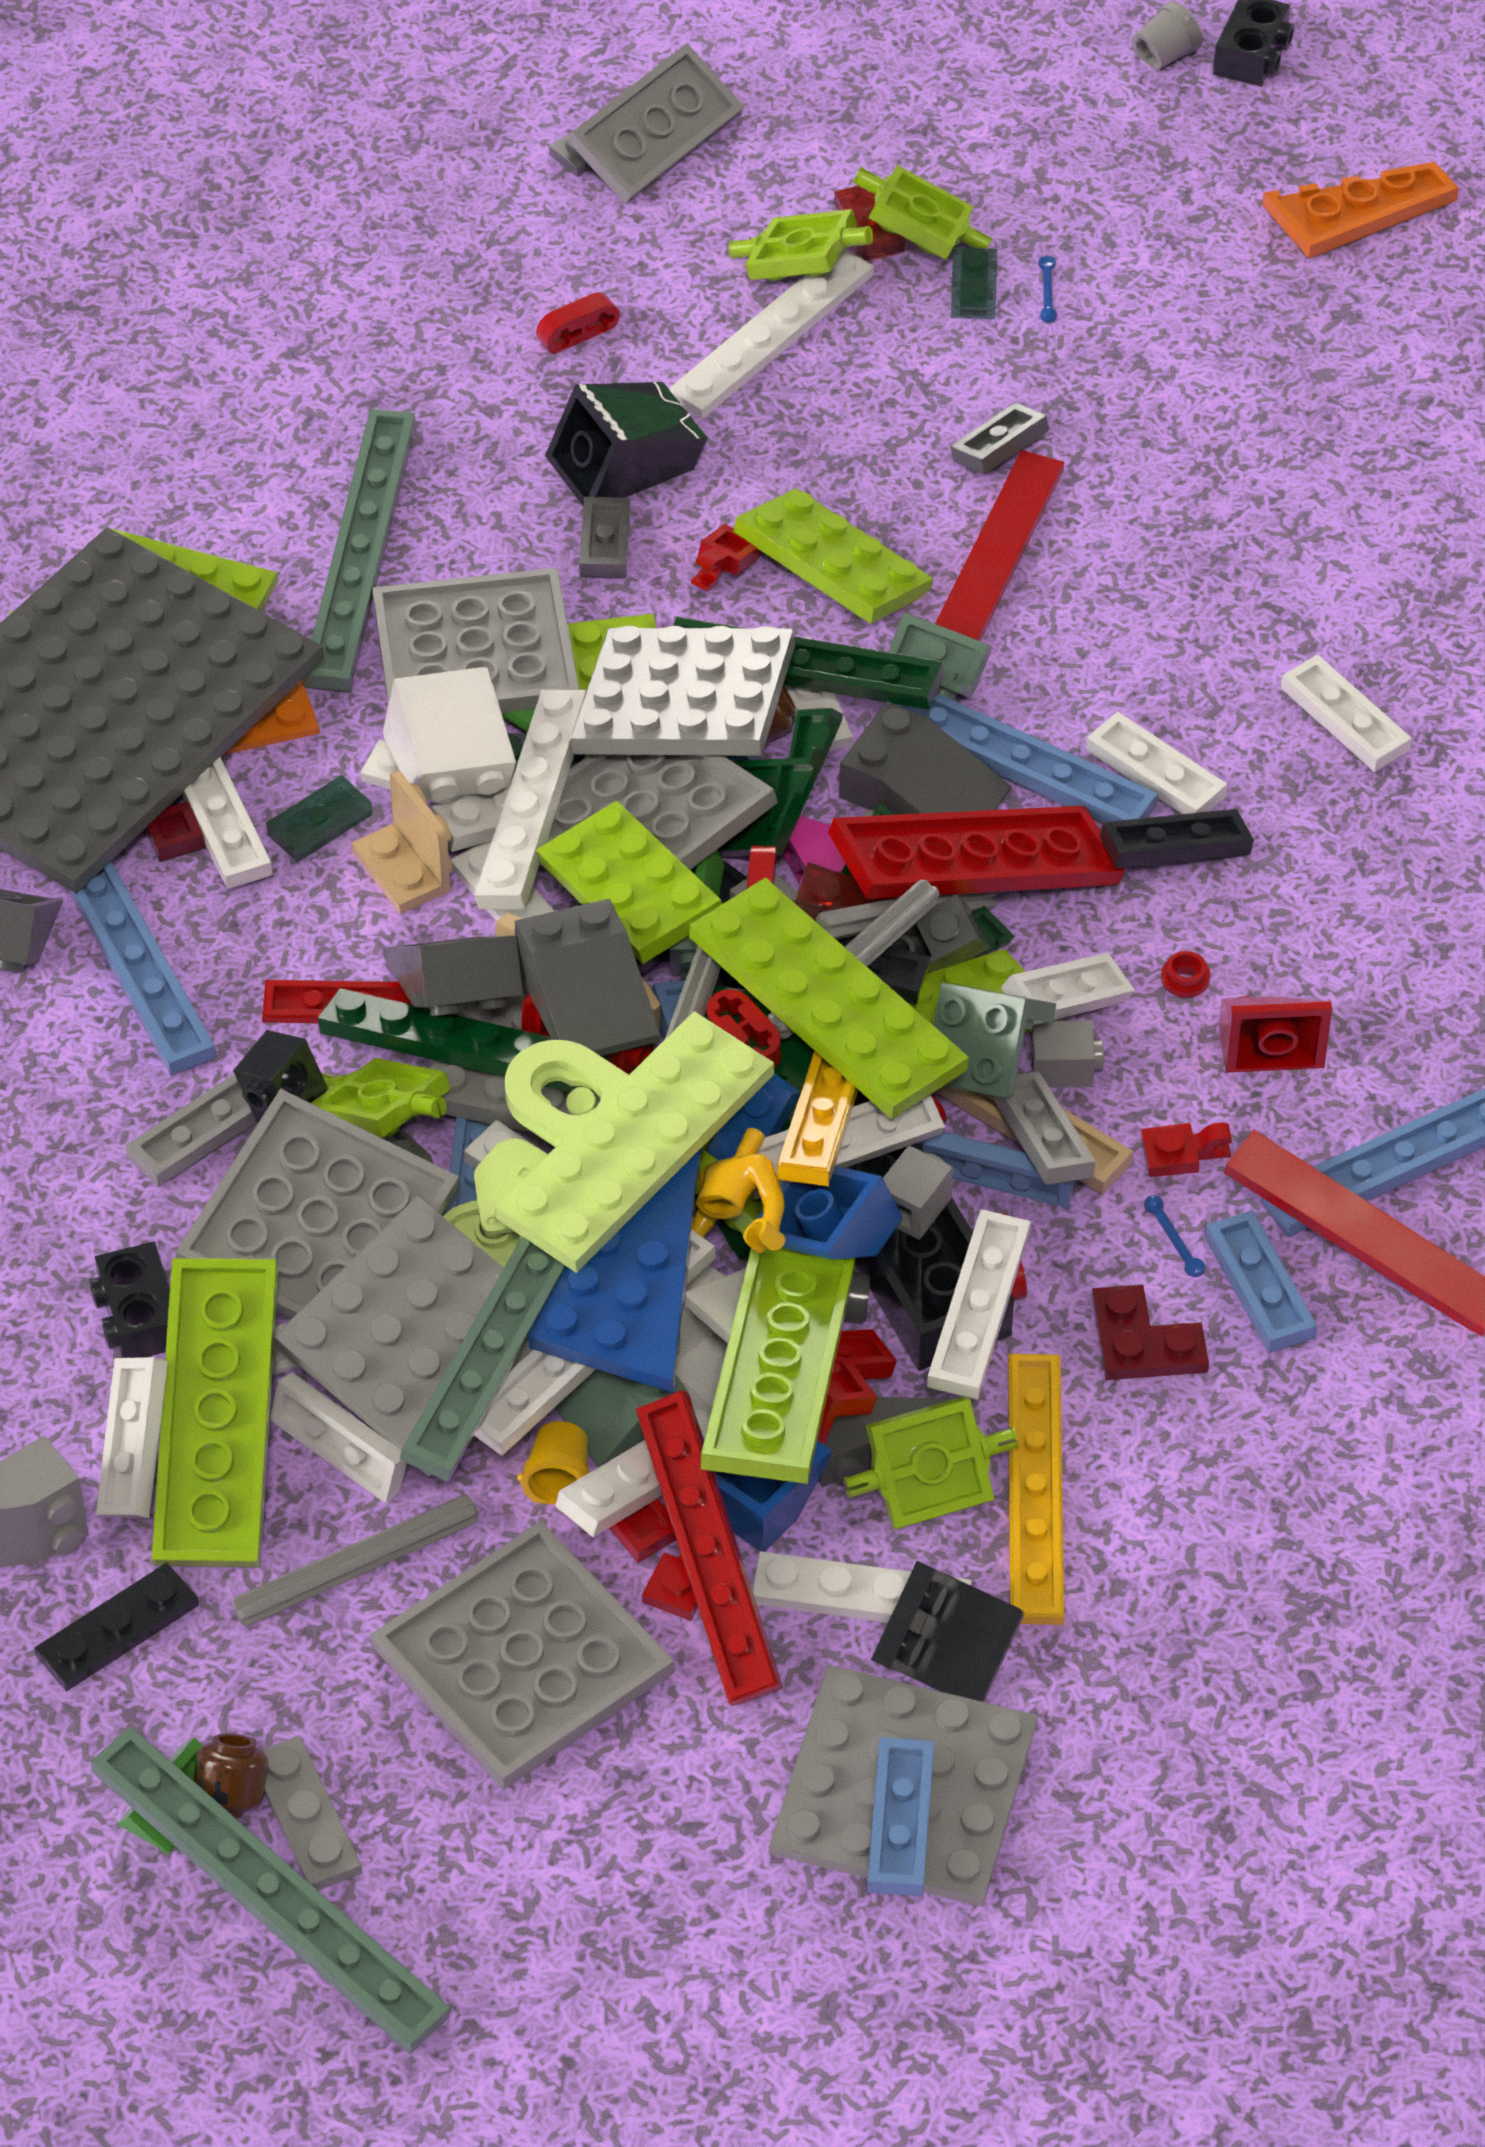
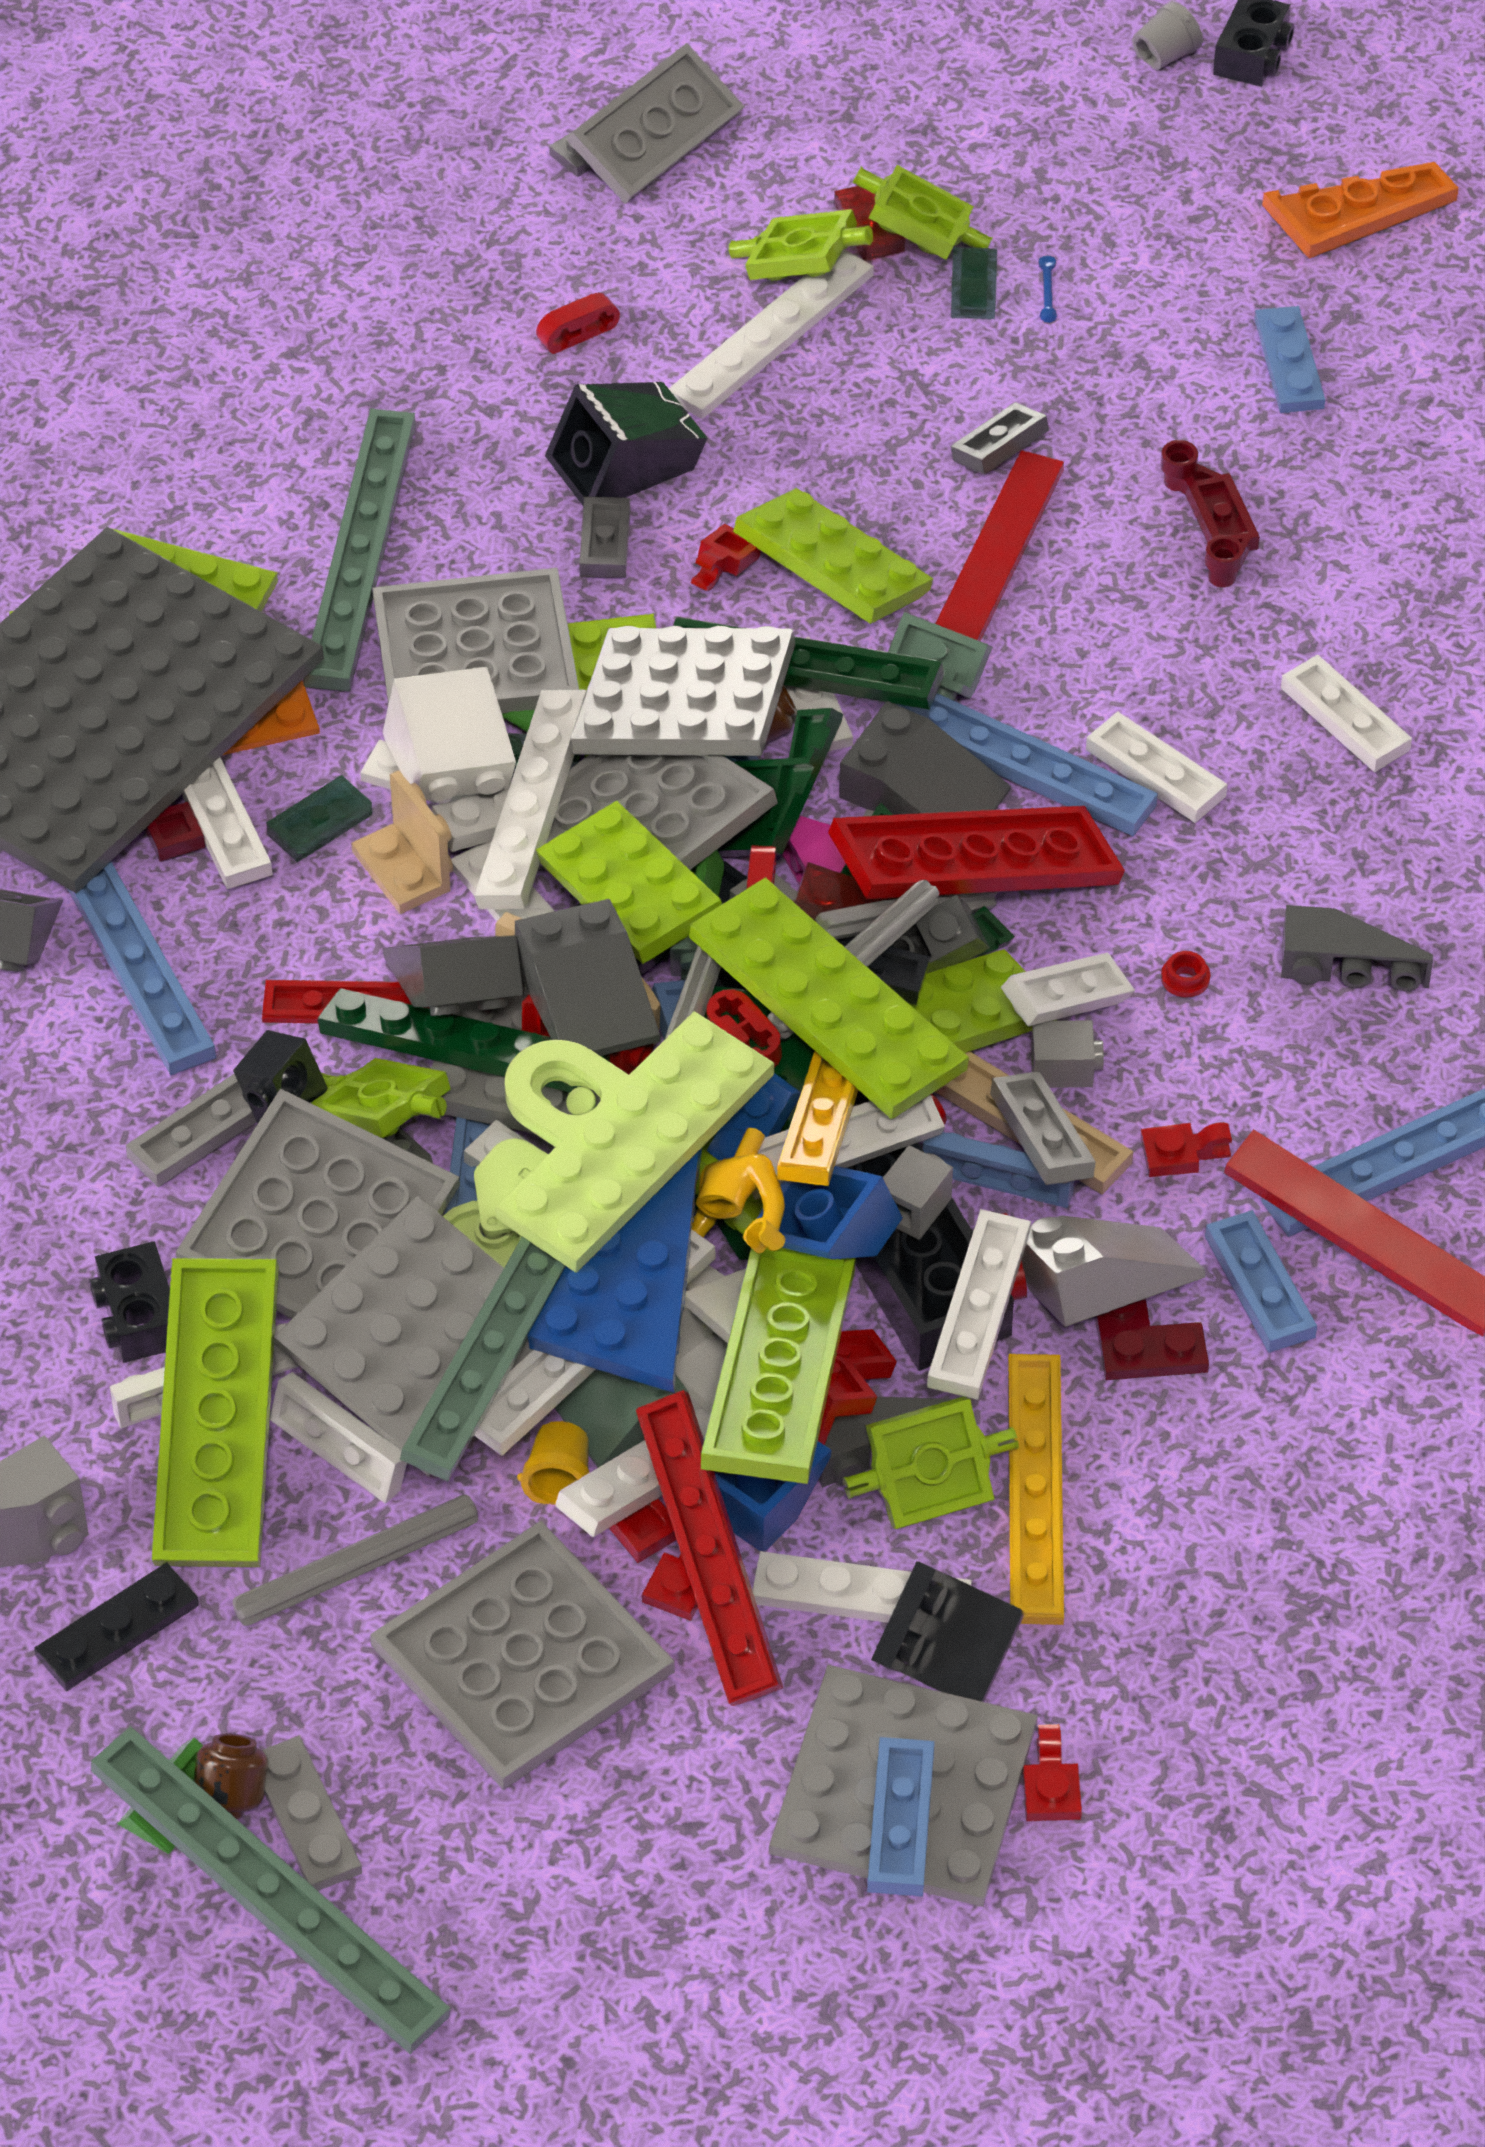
white plate [96,1357,168,1518] -> none
dark grey tile [845,1272,870,1324] -> none
sand green bracket [933,982,1057,1098] -> none
black plate [1100,809,1254,868] -> none
blue hinge [1144,1195,1205,1277] -> none
red slope [1219,996,1332,1073] -> none
none -> light grey slope [1021,1215,1206,1327]
none -> red plate [1023,1724,1082,1821]
none -> dark red plate [1161,440,1260,588]
none -> medium blue plate [1254,306,1325,413]
none -> dark grey slope [1281,905,1433,991]

